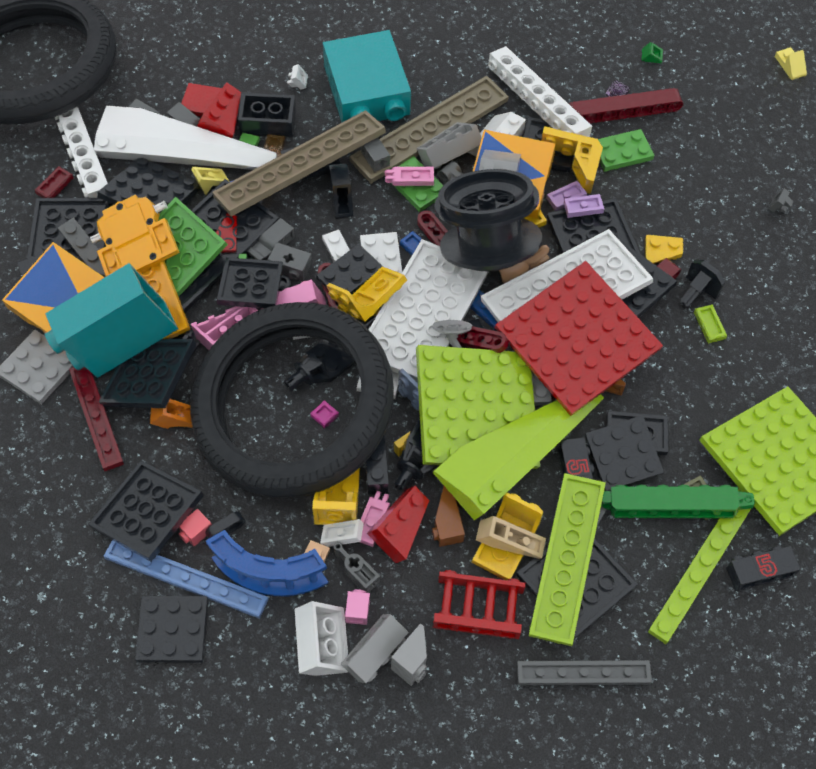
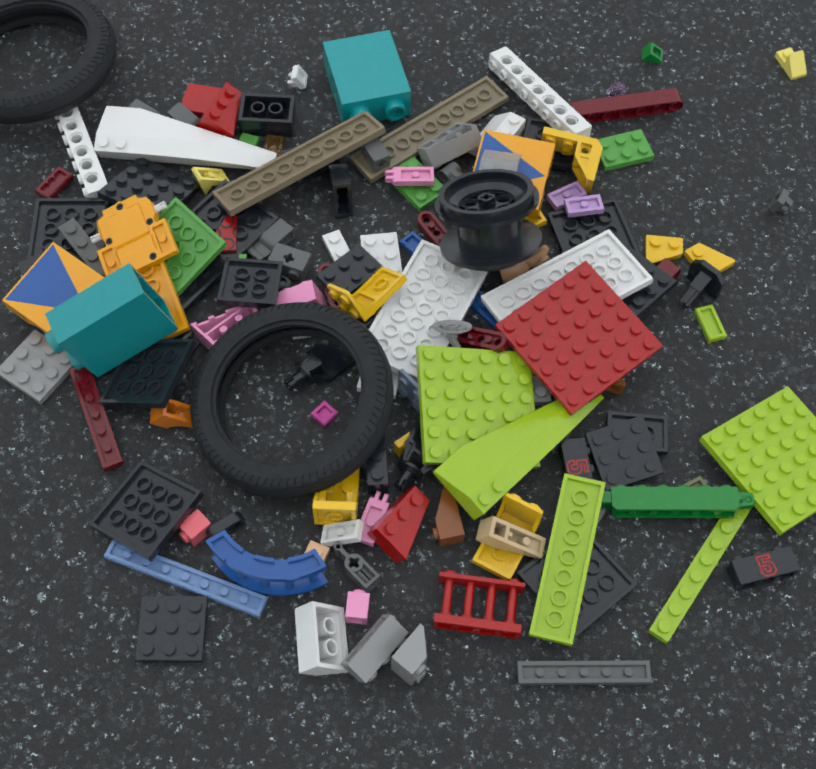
none -> yellow wing [683,243,735,273]

